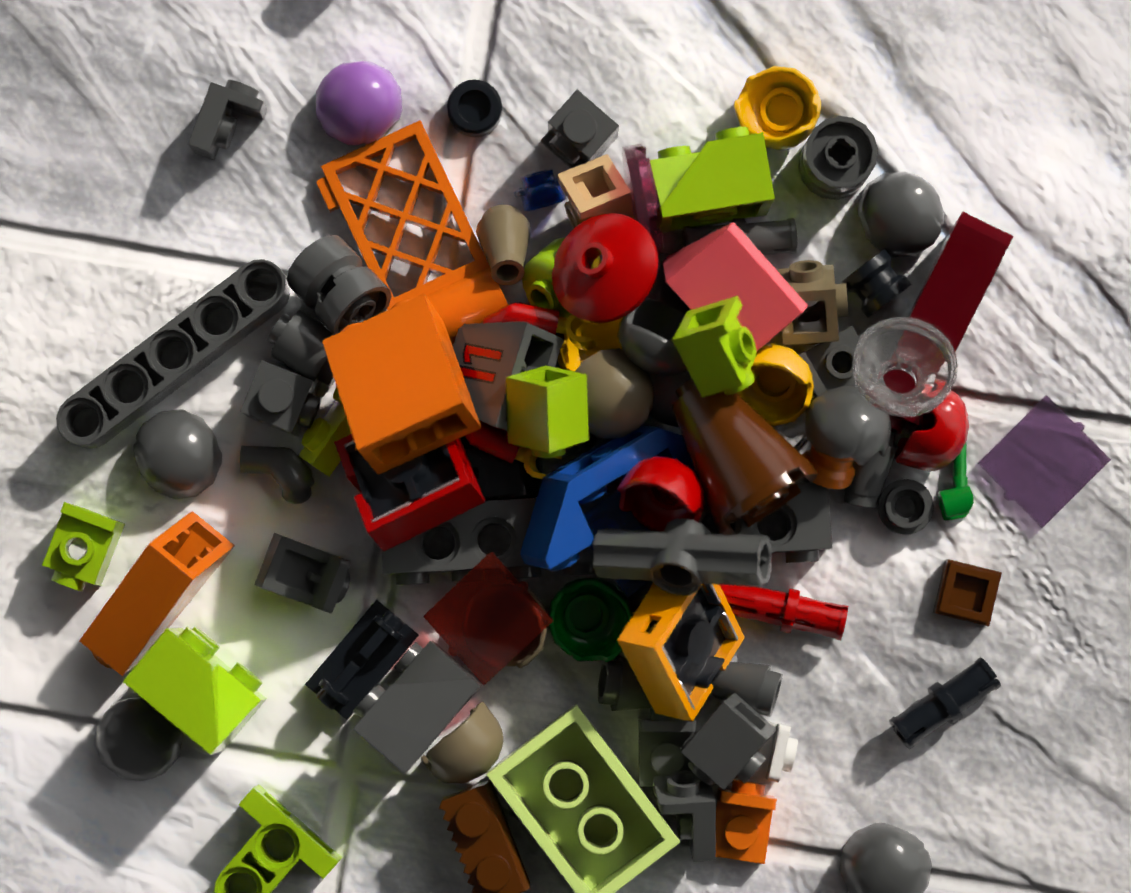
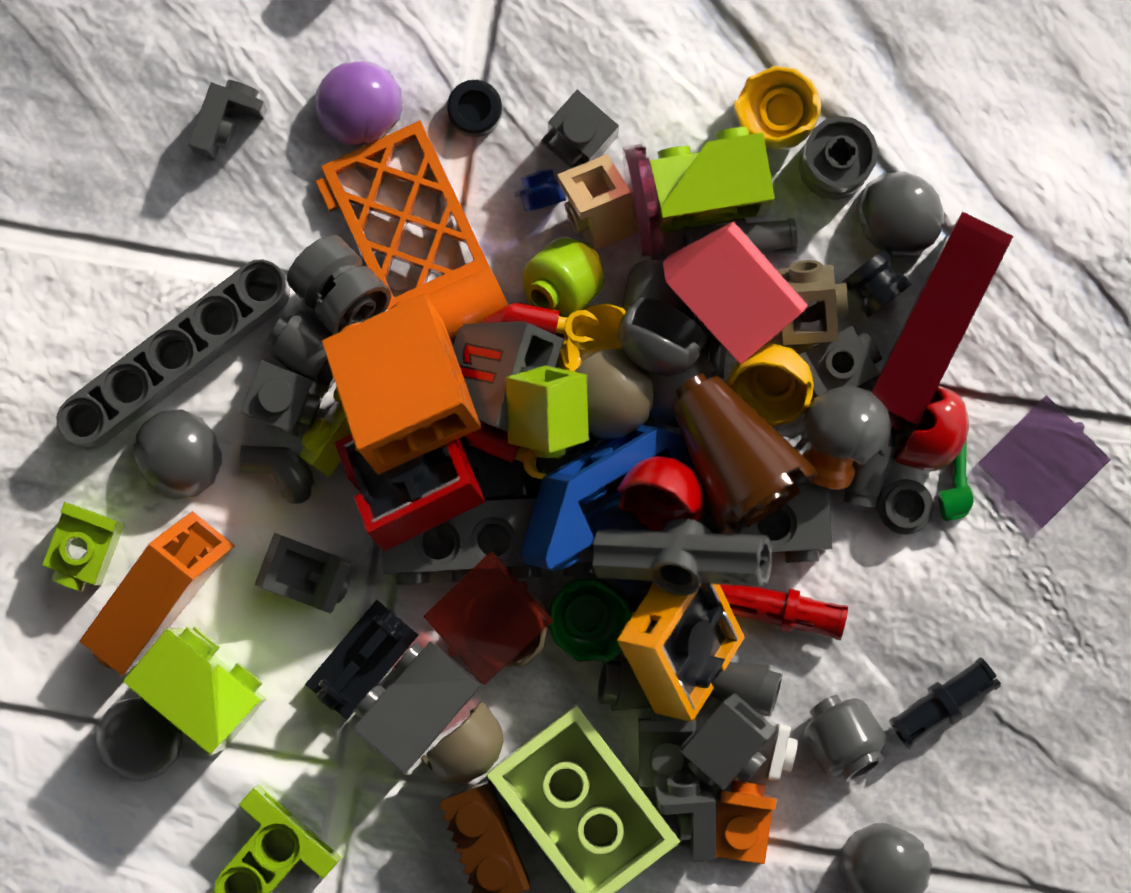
dark tan cone [476,205,531,285] -> none
red dish [552,213,658,323] -> none
lime brick [673,296,756,397] -> none
clear piece [852,317,958,417] -> none
reddish brown tile [933,559,1002,626] -> none
none -> dark grey head [803,695,887,782]

